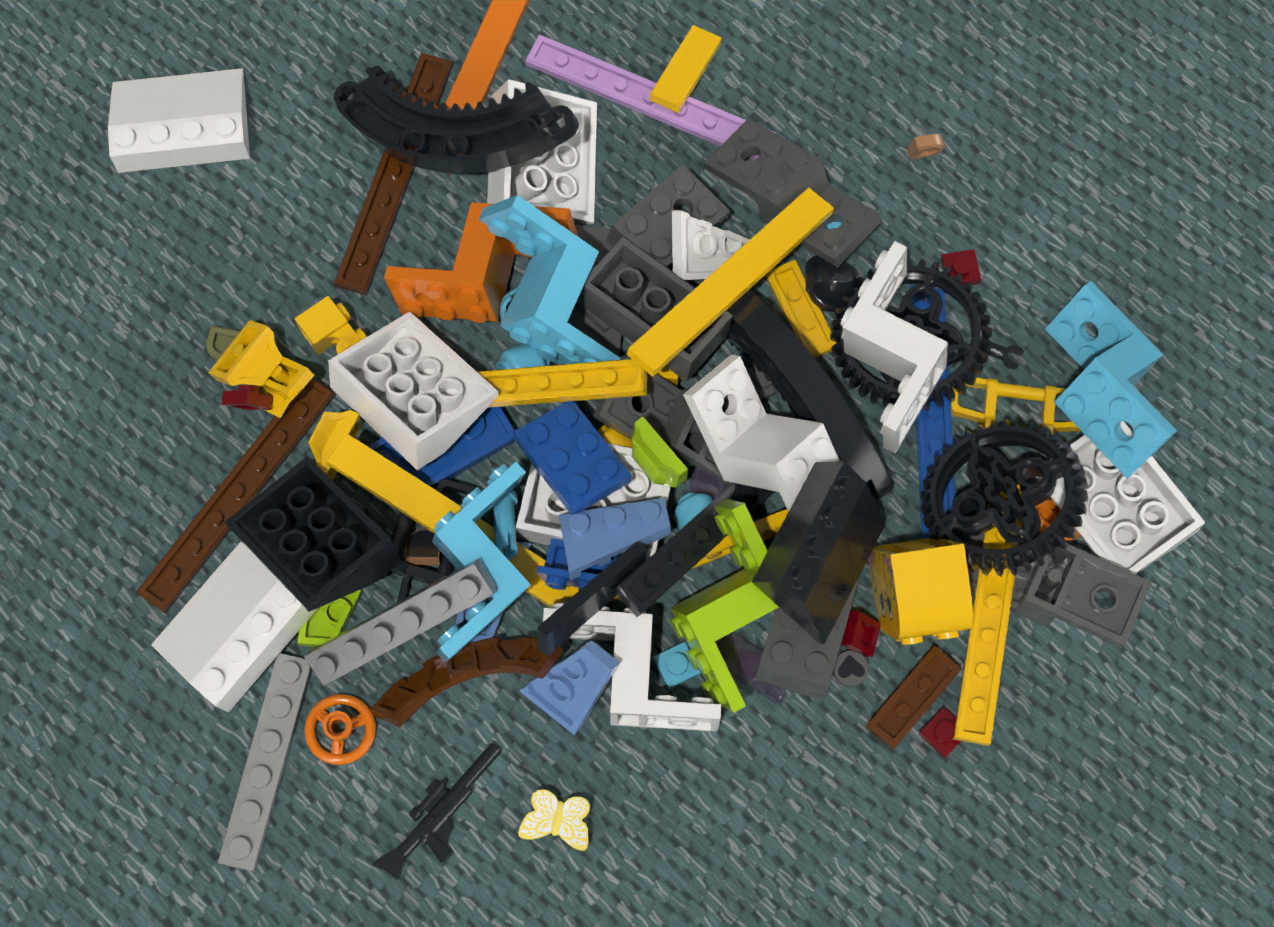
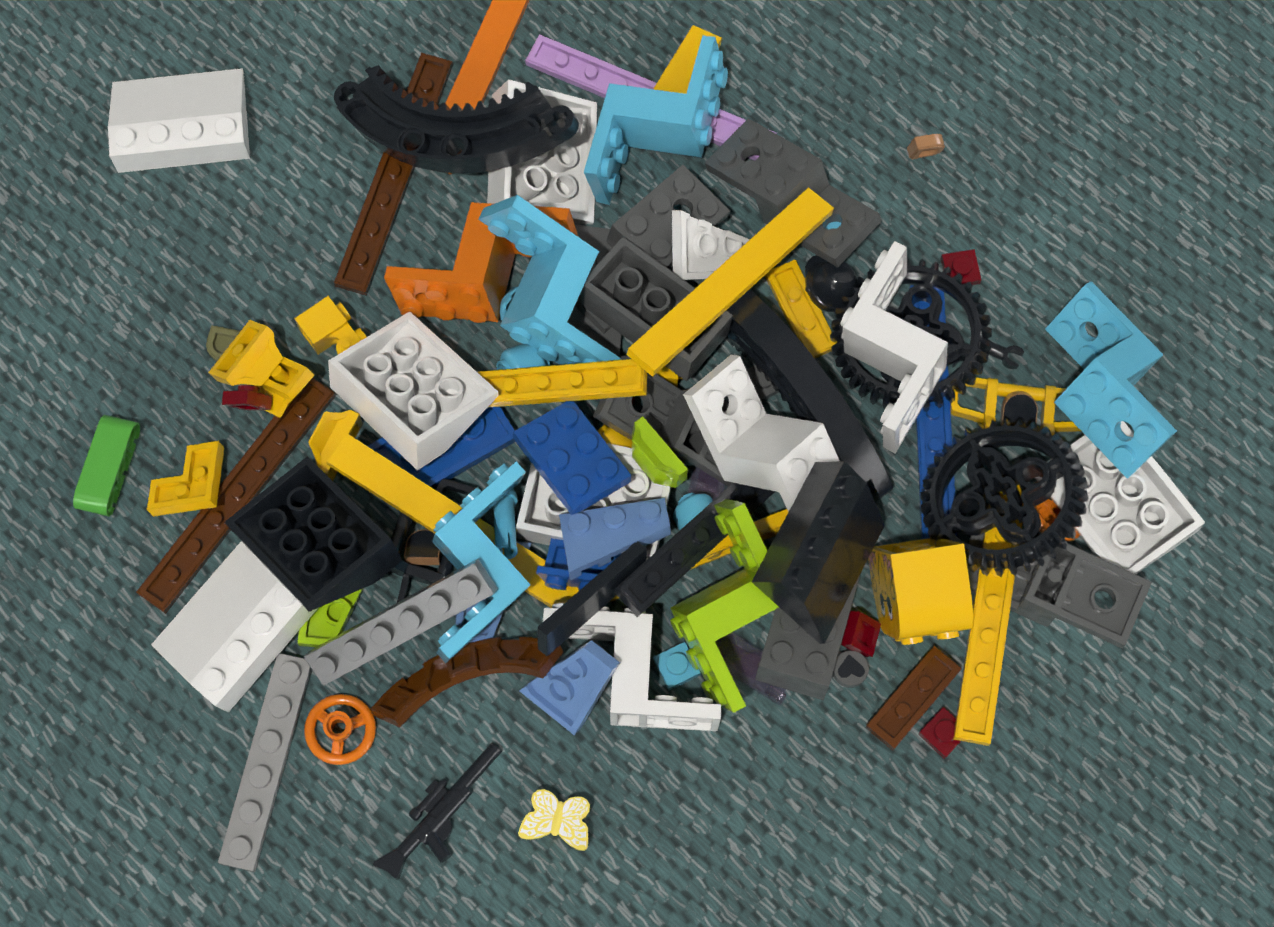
none -> bright green beam [73,414,140,517]
none -> yellow plate [147,441,224,517]
none -> medium azure bracket [584,35,728,205]
none -> black tile [1000,391,1038,427]

